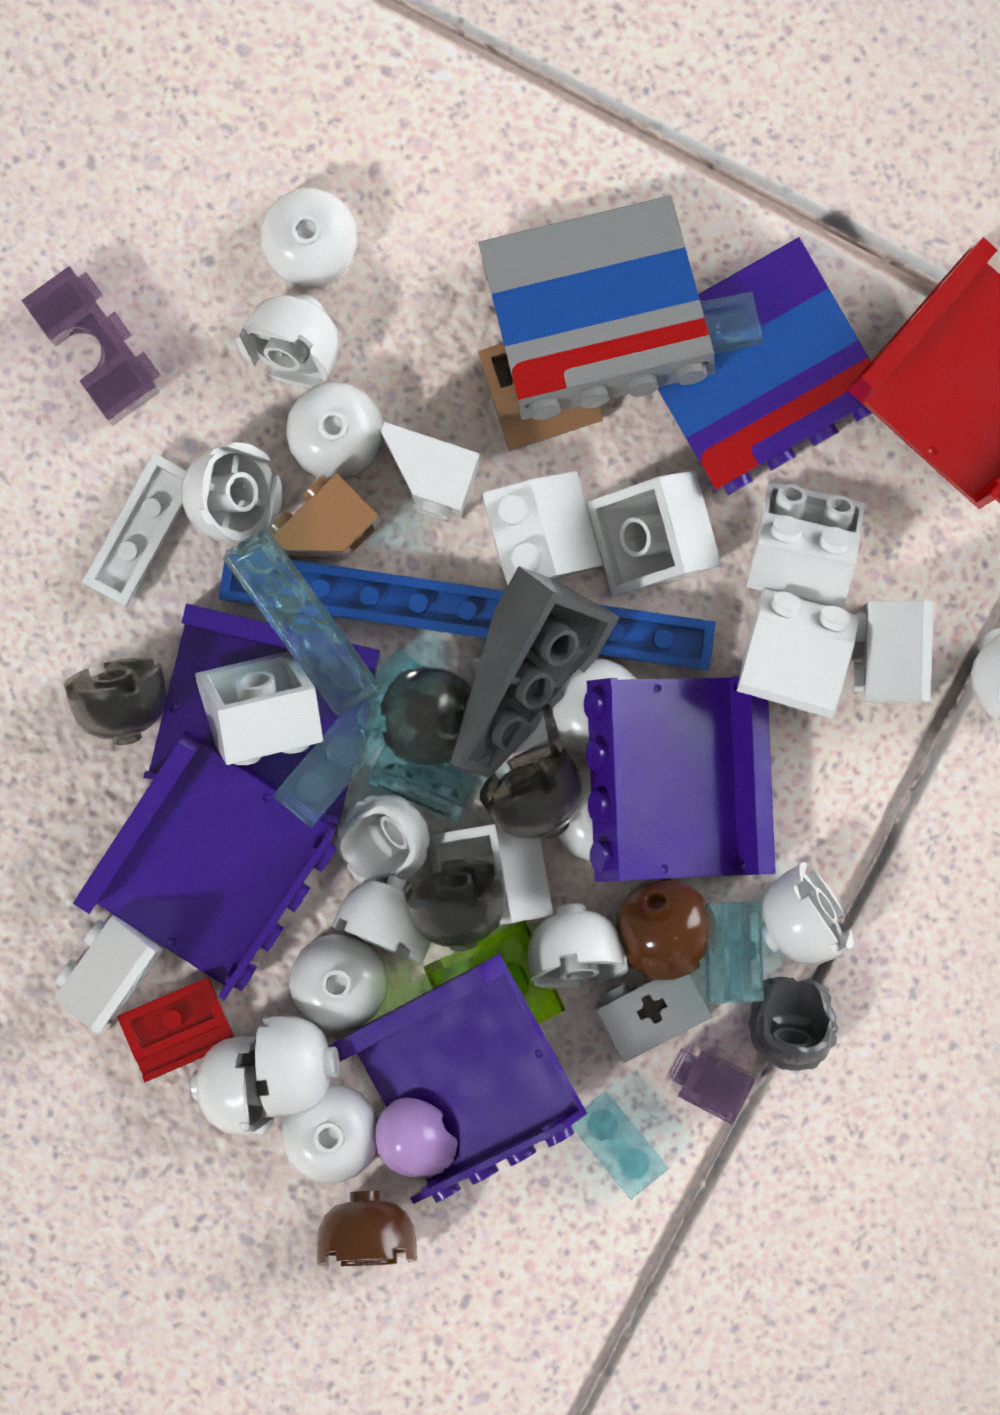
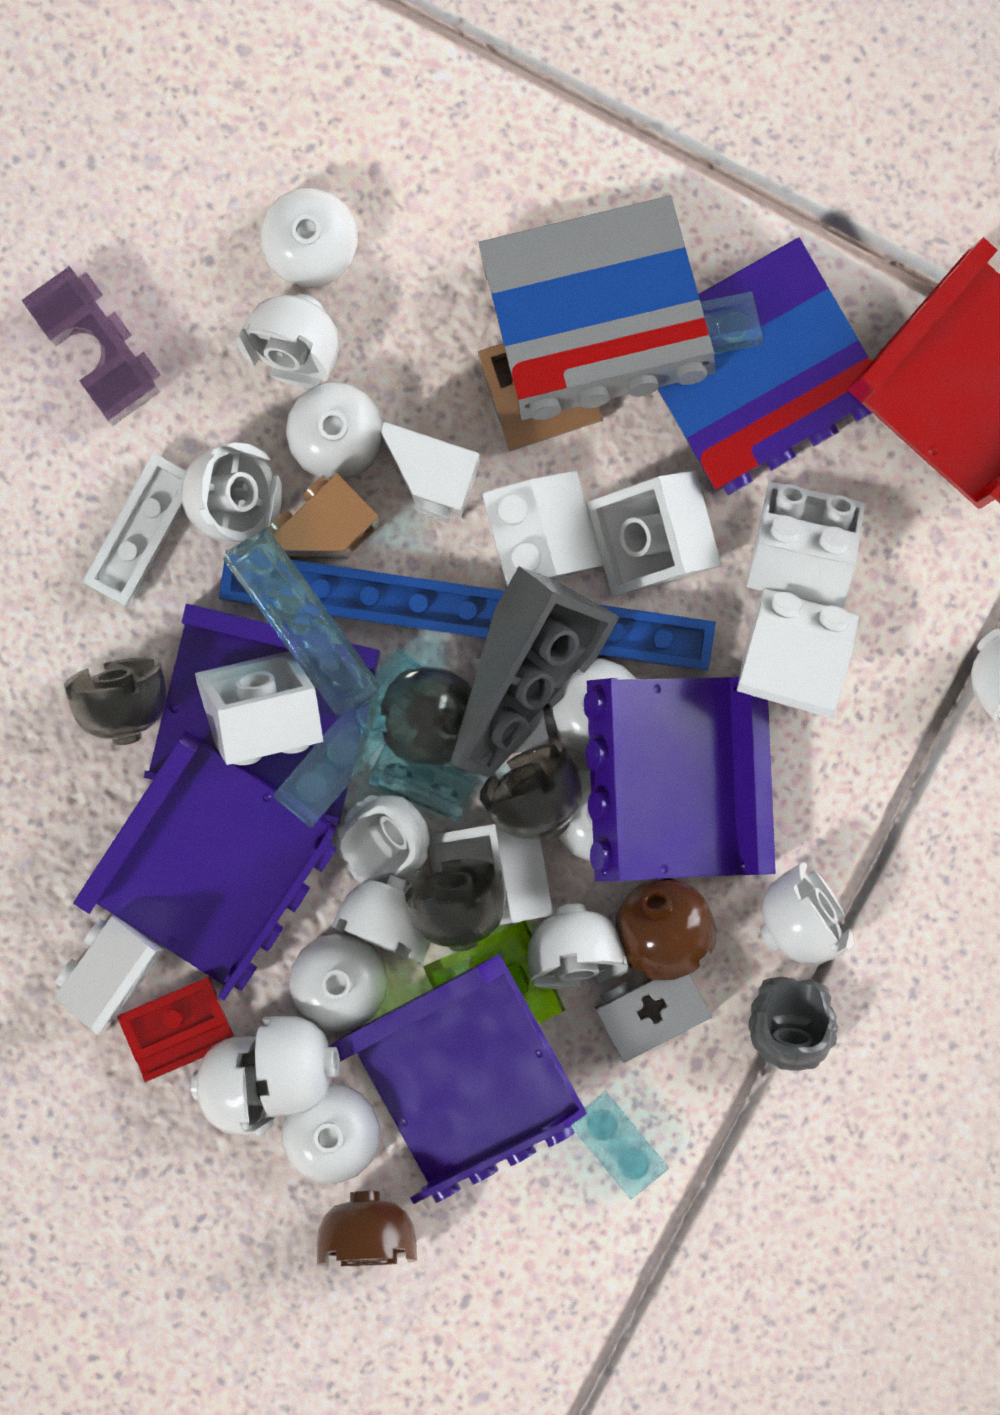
lavender hair [375,1098,458,1179] -> none
clear purple arch [668,1042,756,1125] -> none
clear light blue panel [705,901,764,1004] -> none
white slope [852,600,934,705] -> none

